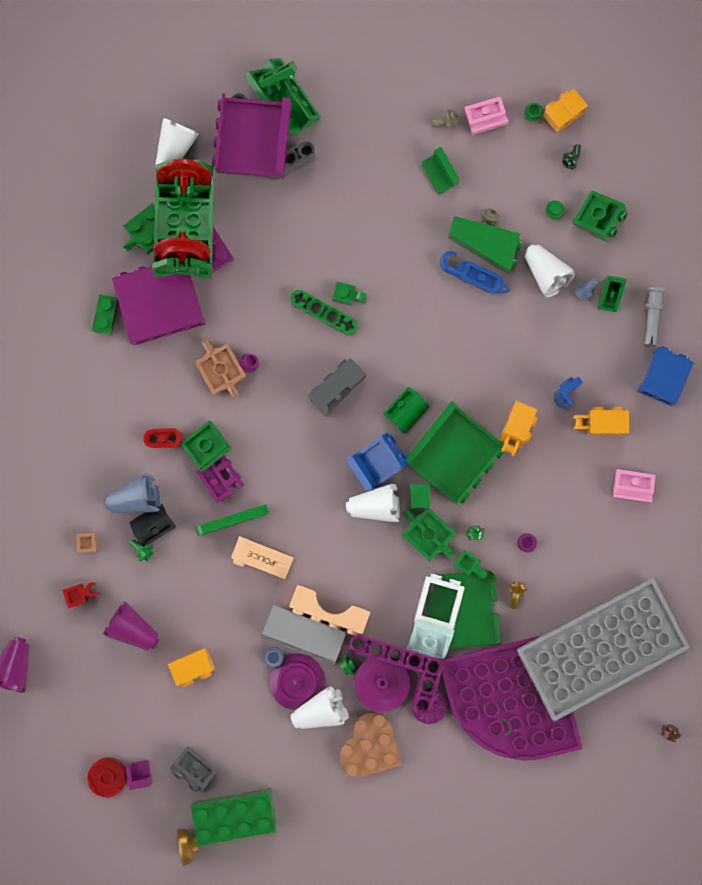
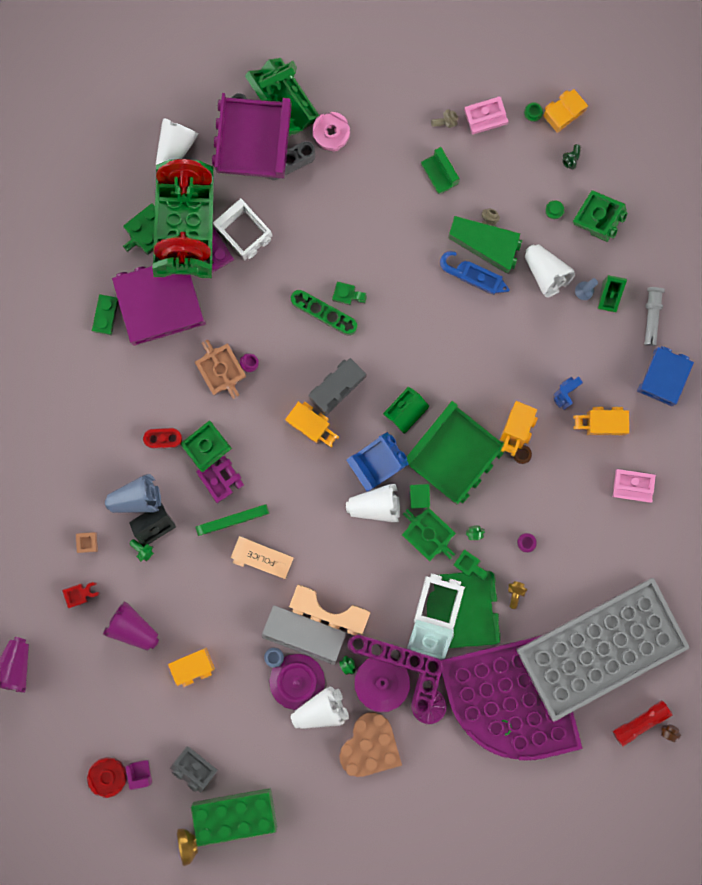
none -> white window [213,199,272,261]
none -> light orange brick [285,401,339,448]
none -> bright pink plate [313,112,350,151]
none -> reddish brown plate [513,445,532,464]
none -> red axle [612,701,673,747]

